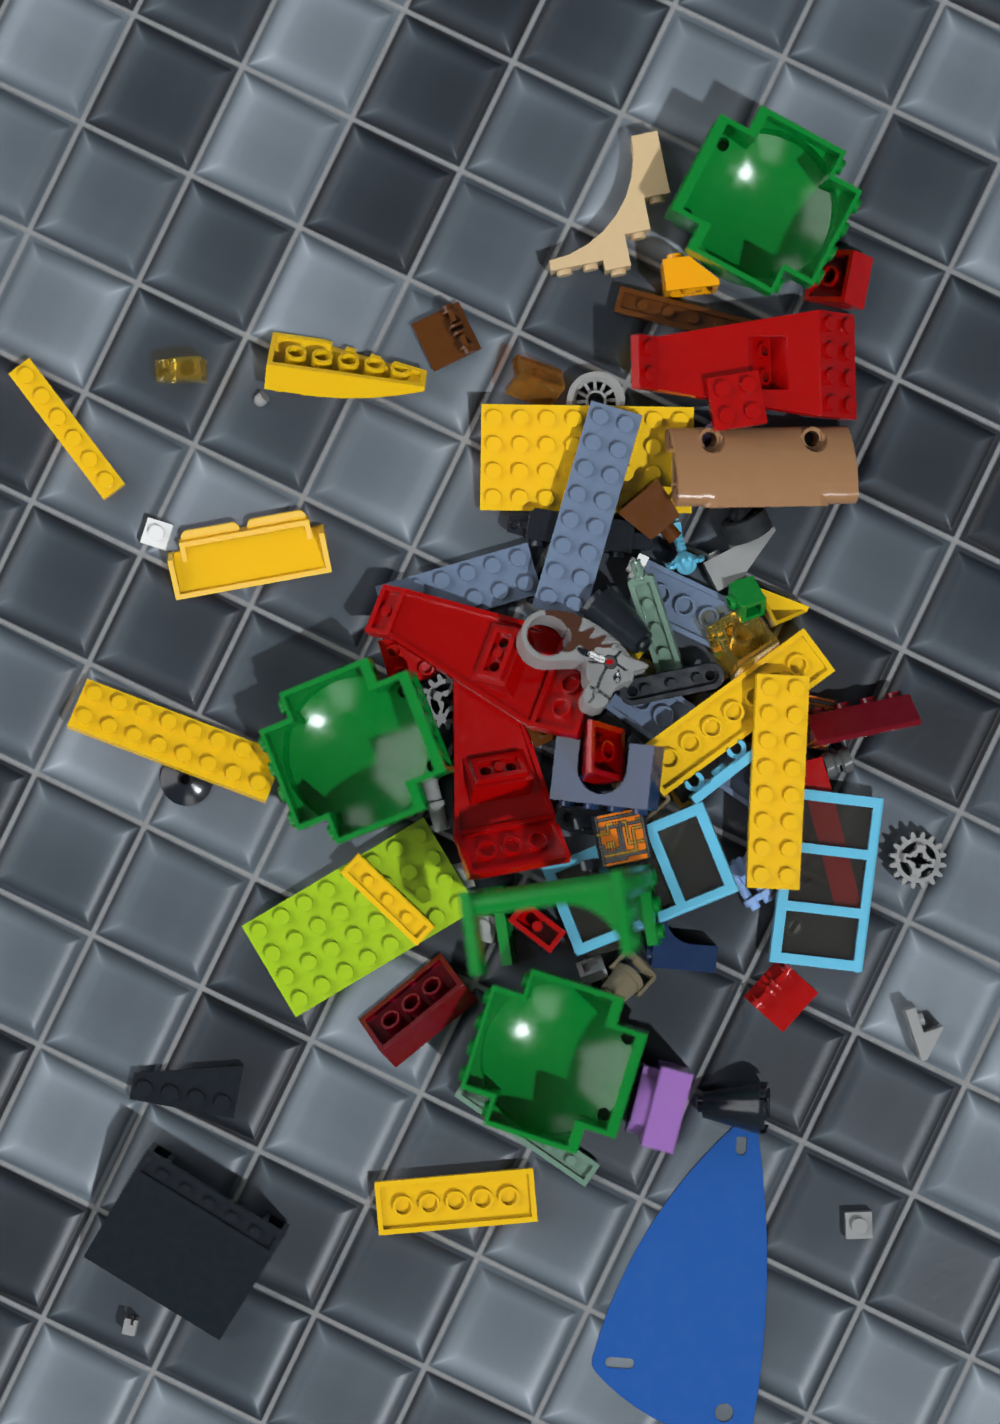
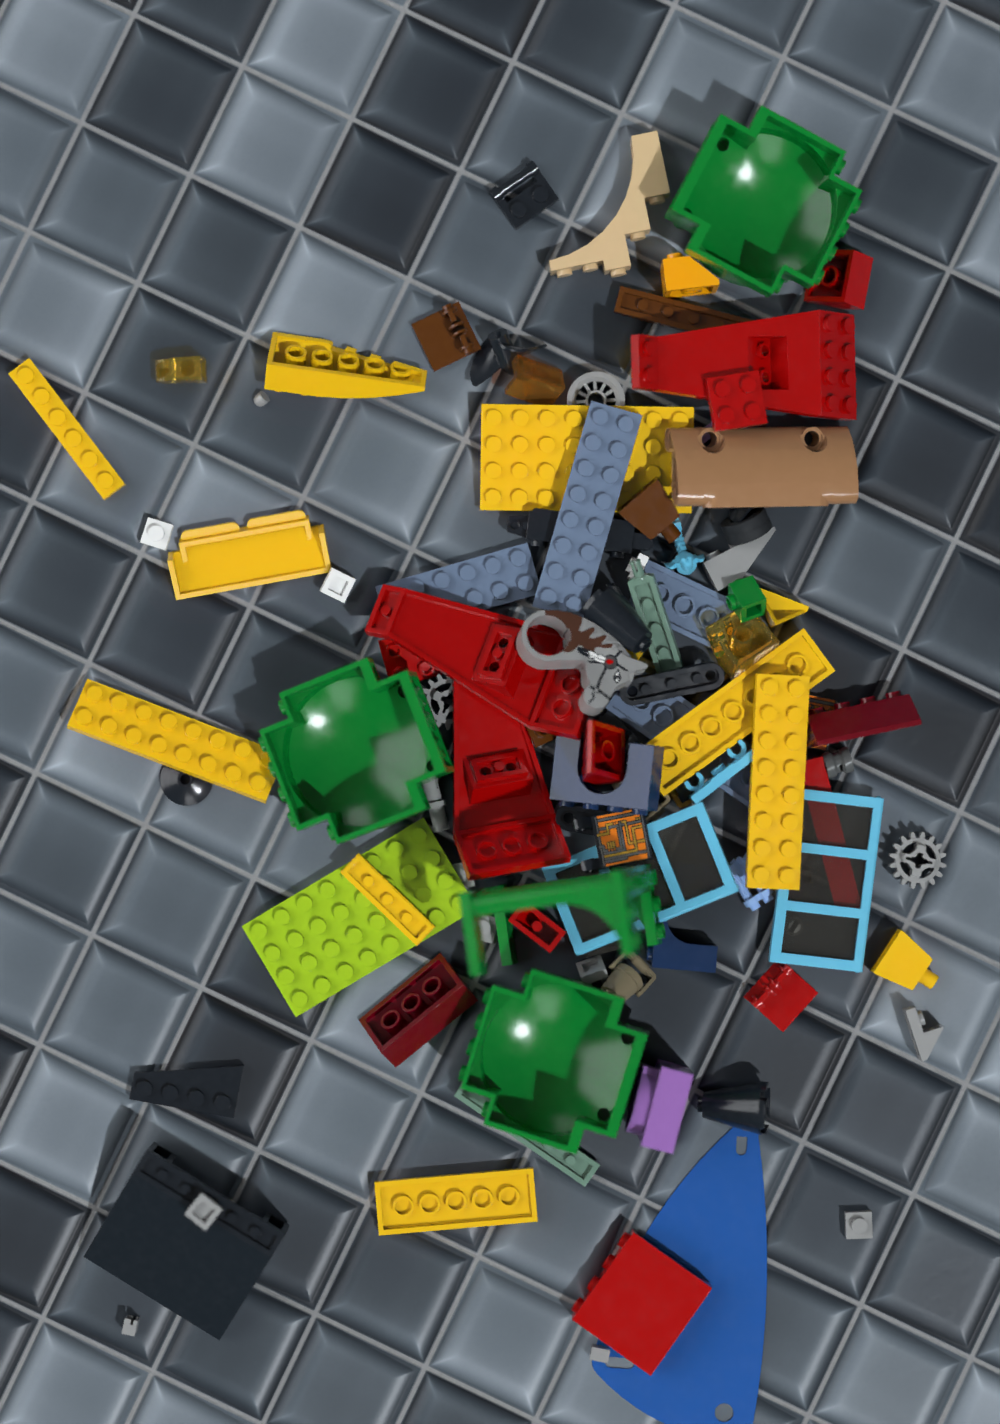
none -> light grey plate [185,1191,223,1231]
none -> white plate [320,567,356,603]
none -> black piece [470,328,547,387]
none -> black plate [489,160,559,230]
none -> red panel [571,1229,712,1376]
none -> light grey piece [589,1344,610,1363]
none -> yellow torso [870,929,939,990]

